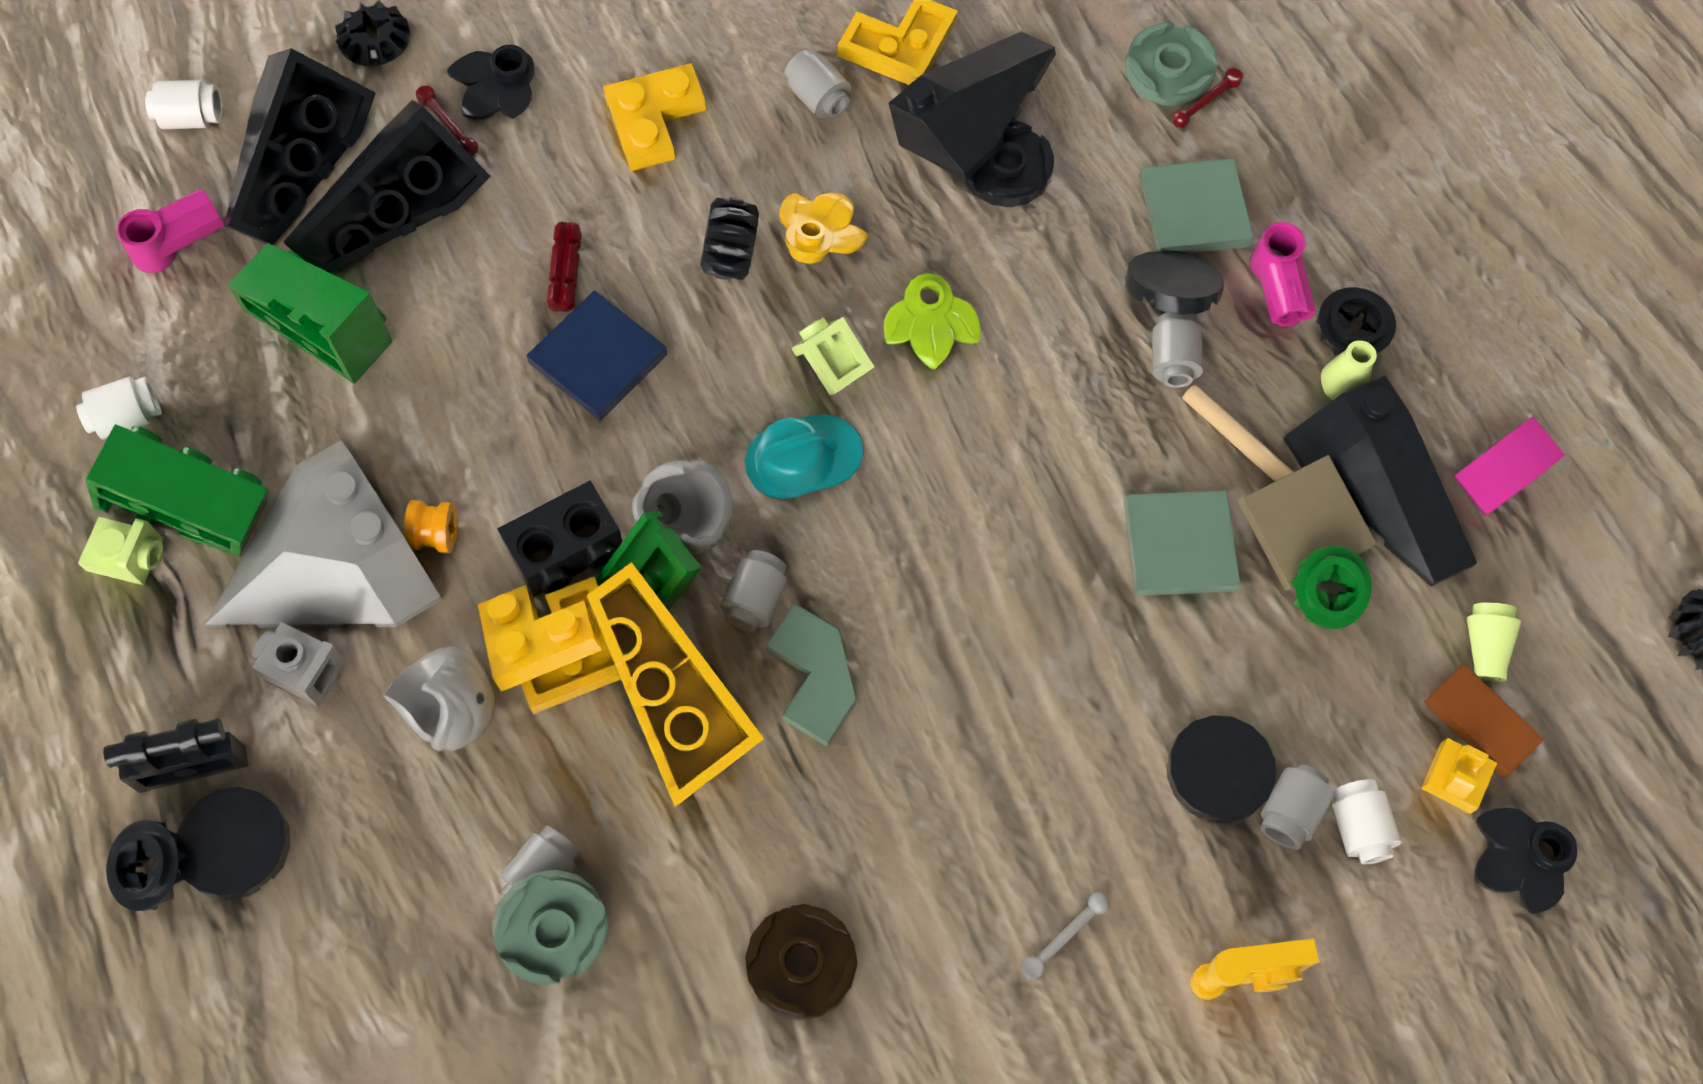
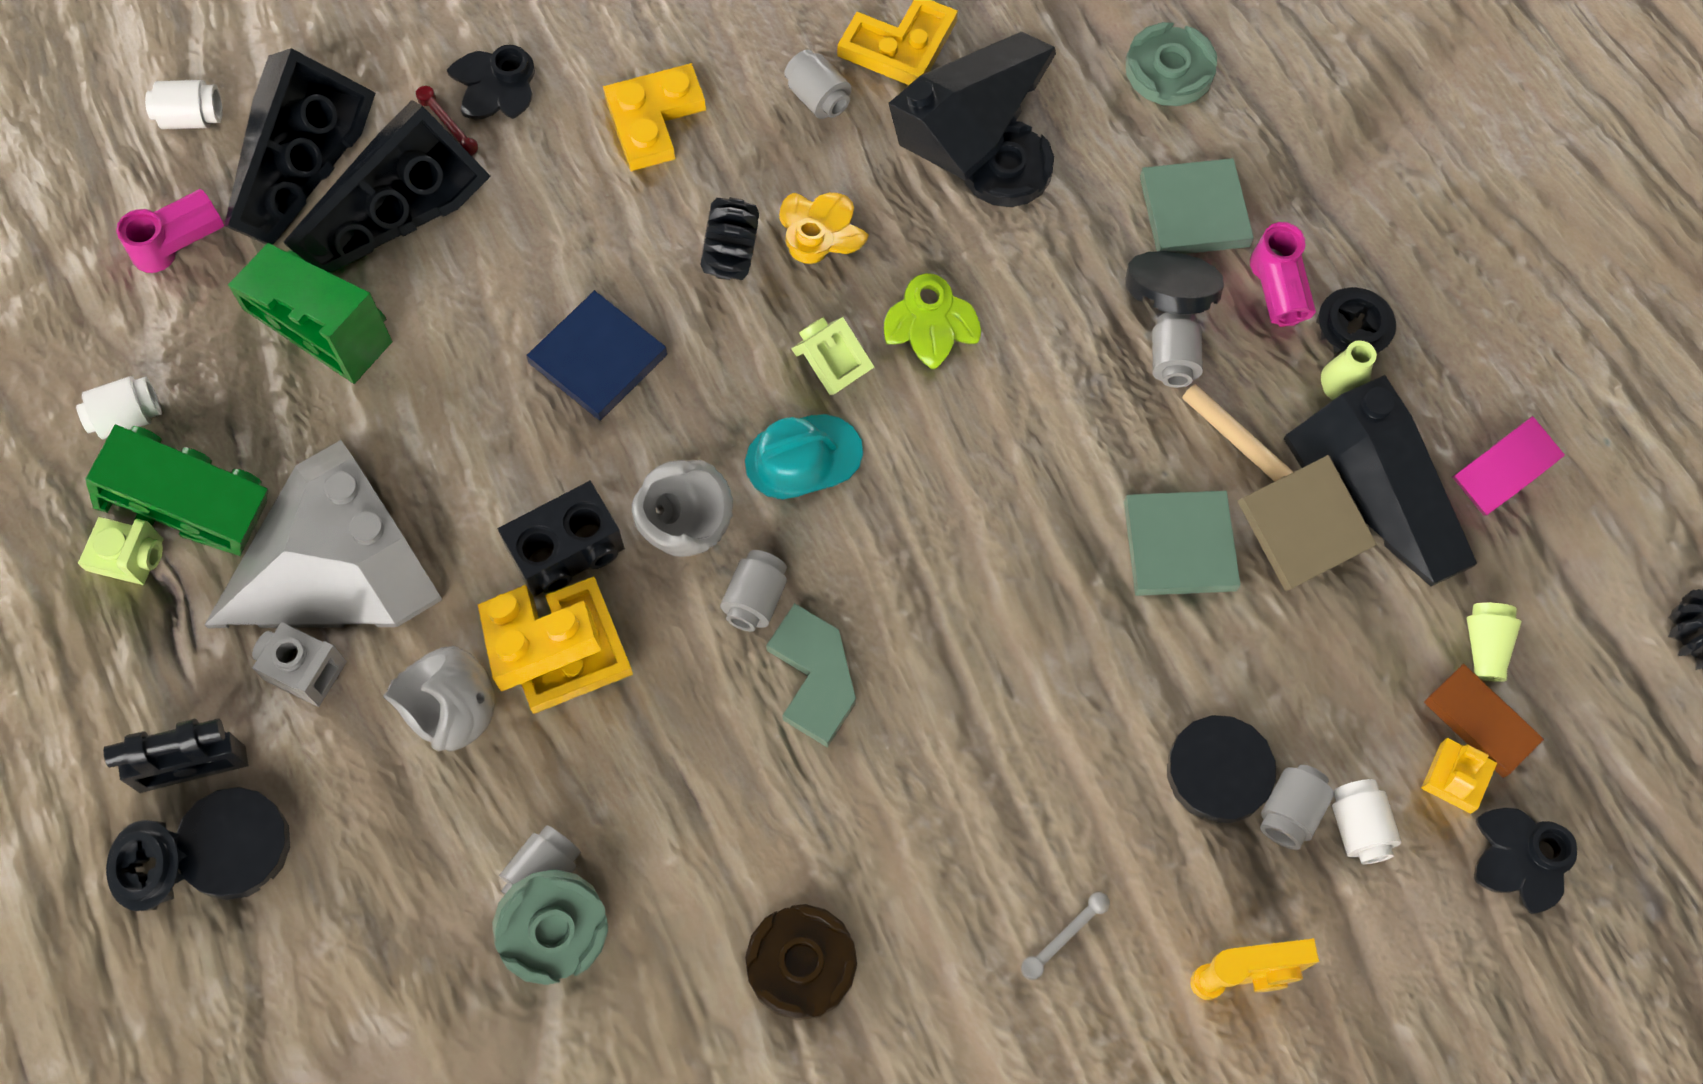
black gear [335,0,410,66] -> none
light orange wheel [404,500,458,553] -> none
dark red axle [546,221,582,312] -> none
yellow wedge [587,562,764,807] -> none
green plate [596,510,702,611] -> none
dark red hinge [1172,68,1243,128] -> none
green gear [1290,546,1372,629] -> none

